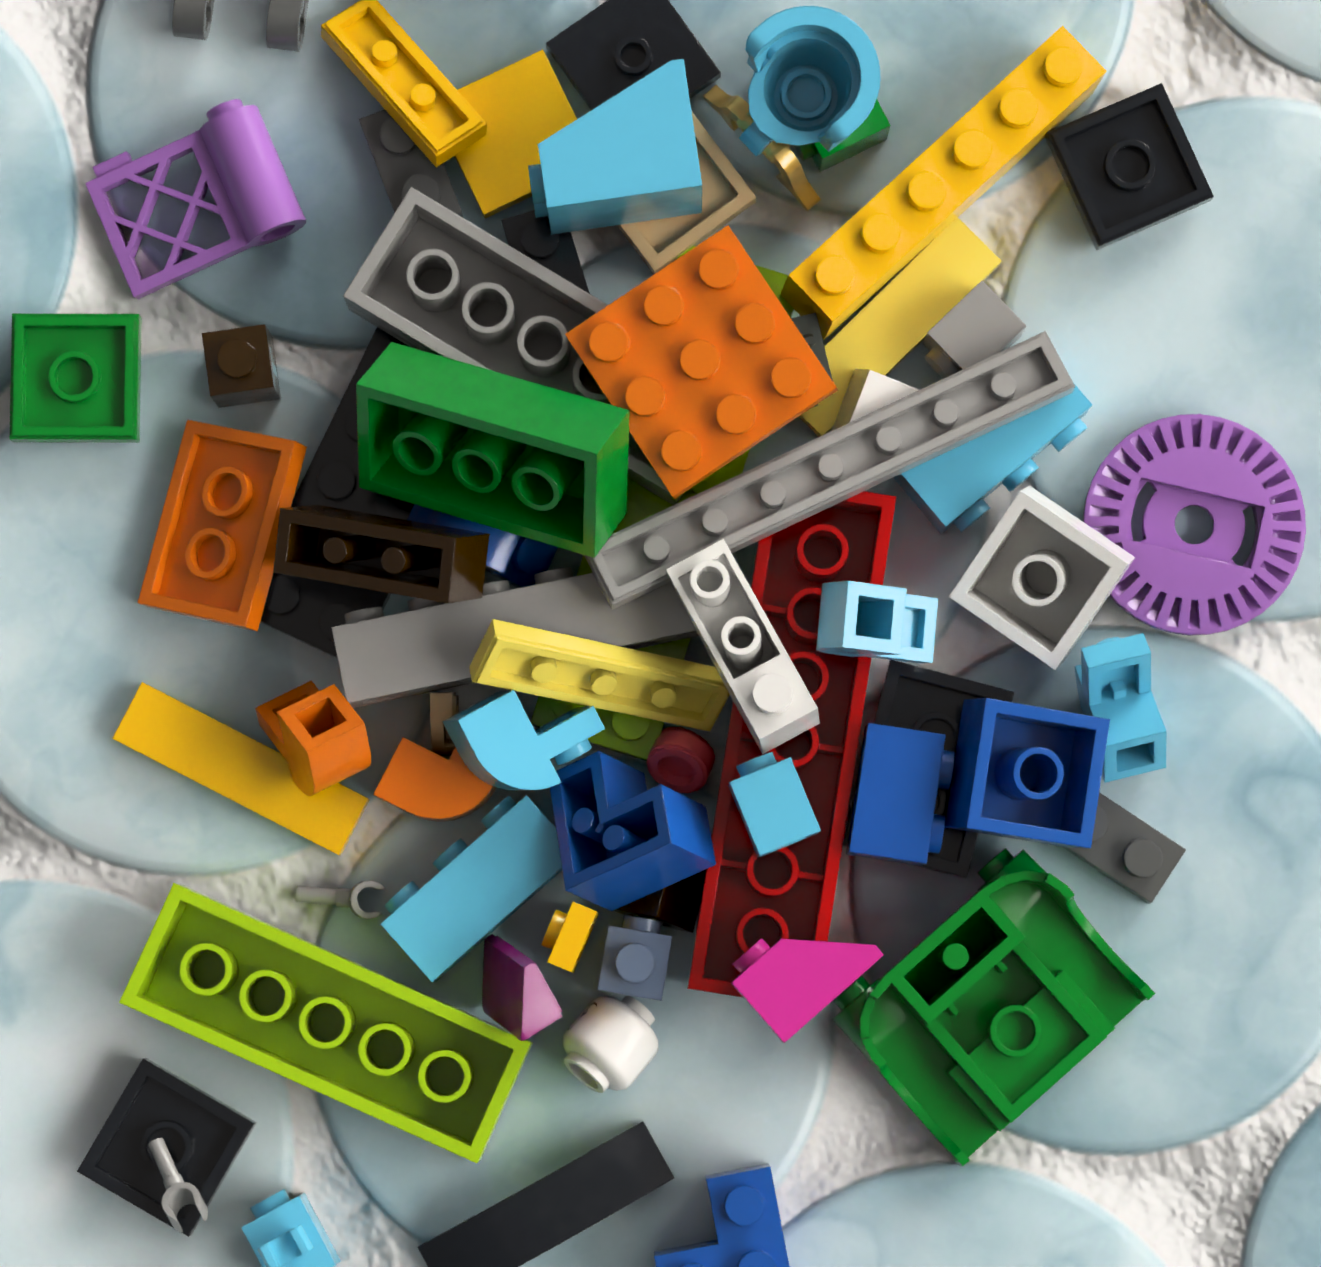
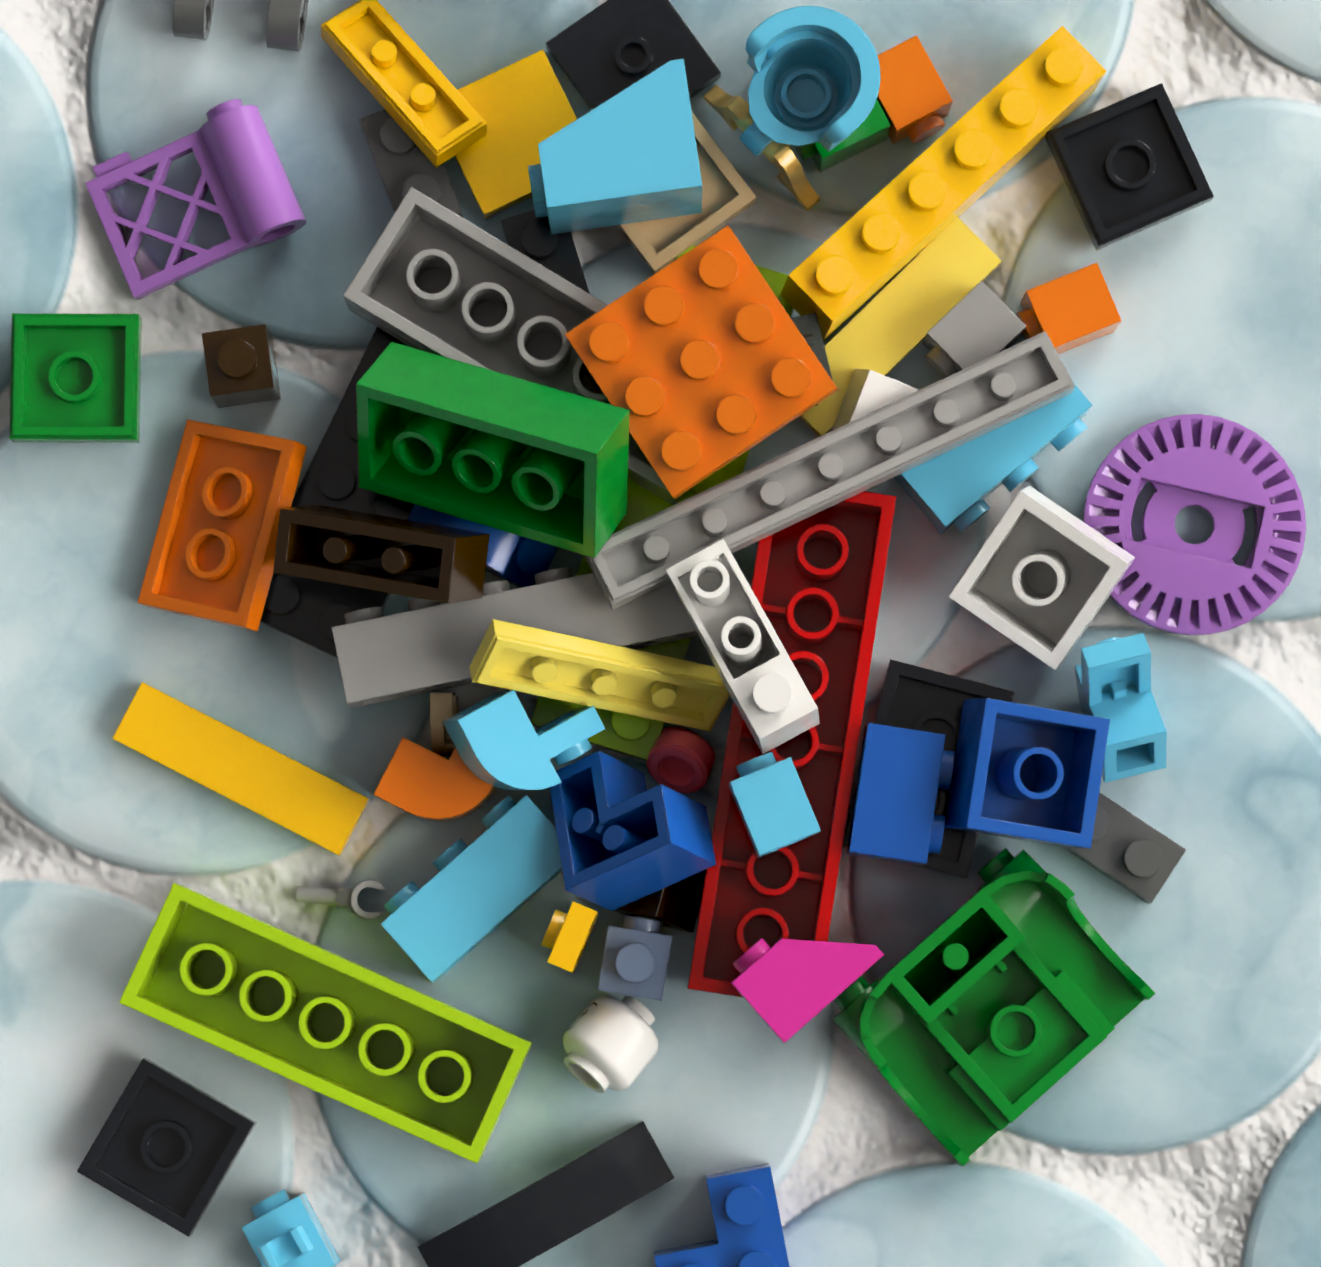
light grey hand [148,1138,208,1232] -> none
orange brick [255,680,371,796] -> none
magenta slope [482,934,562,1041] -> none
medium azure brick [816,581,938,664] -> none
none -> orange brick [877,35,953,144]
none -> orange brick [1016,263,1122,354]

